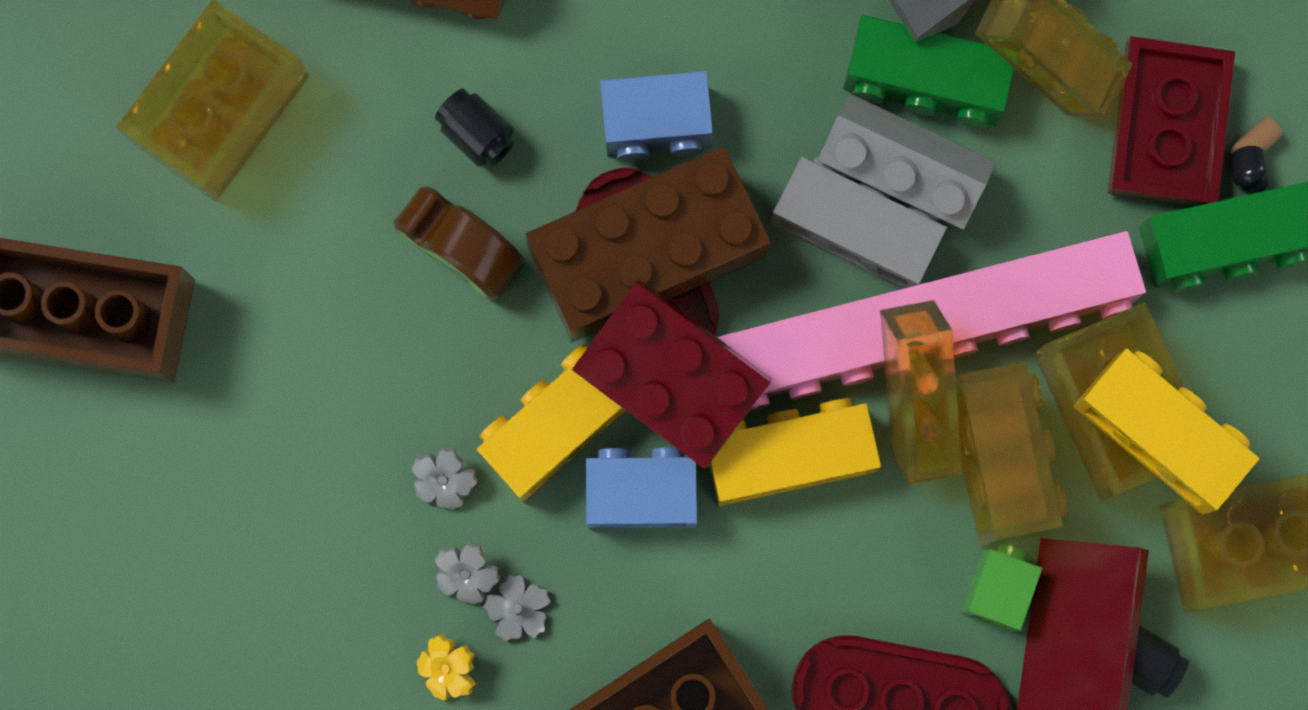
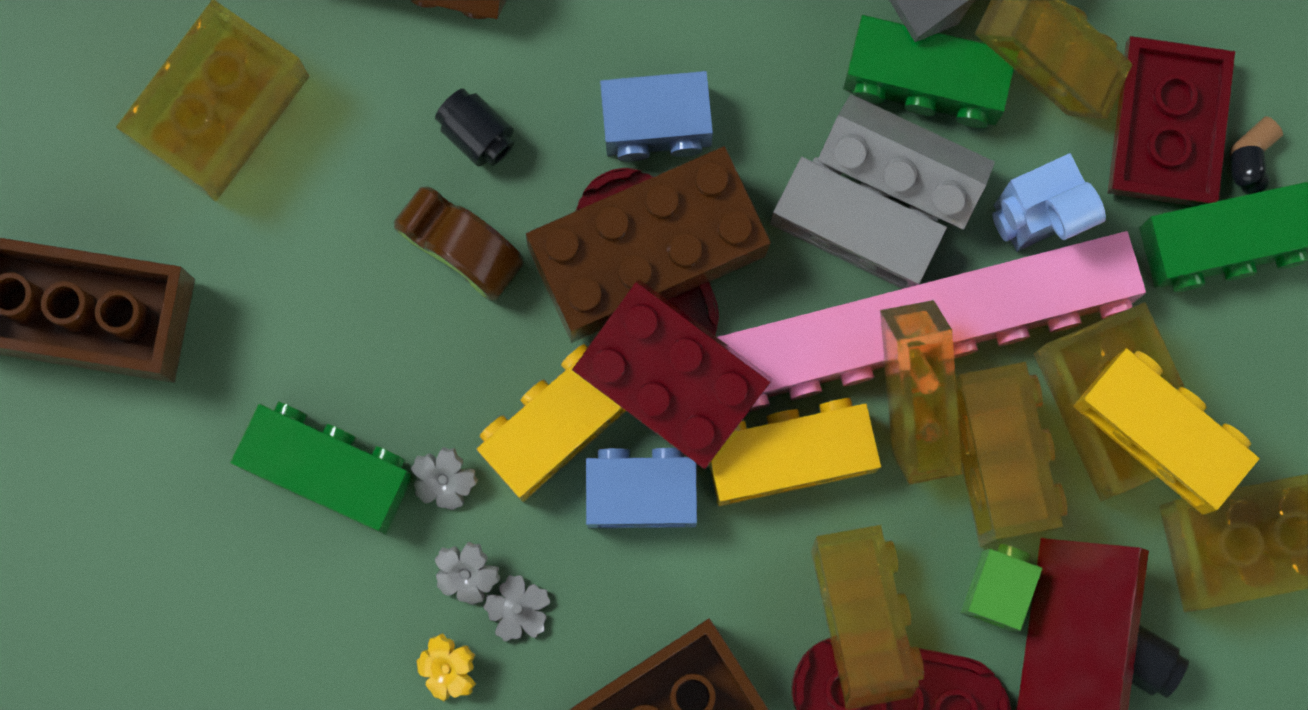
none -> green brick [230,401,413,535]
none -> clear yellow brick [811,525,924,710]
none -> light blue hinge [992,153,1106,252]

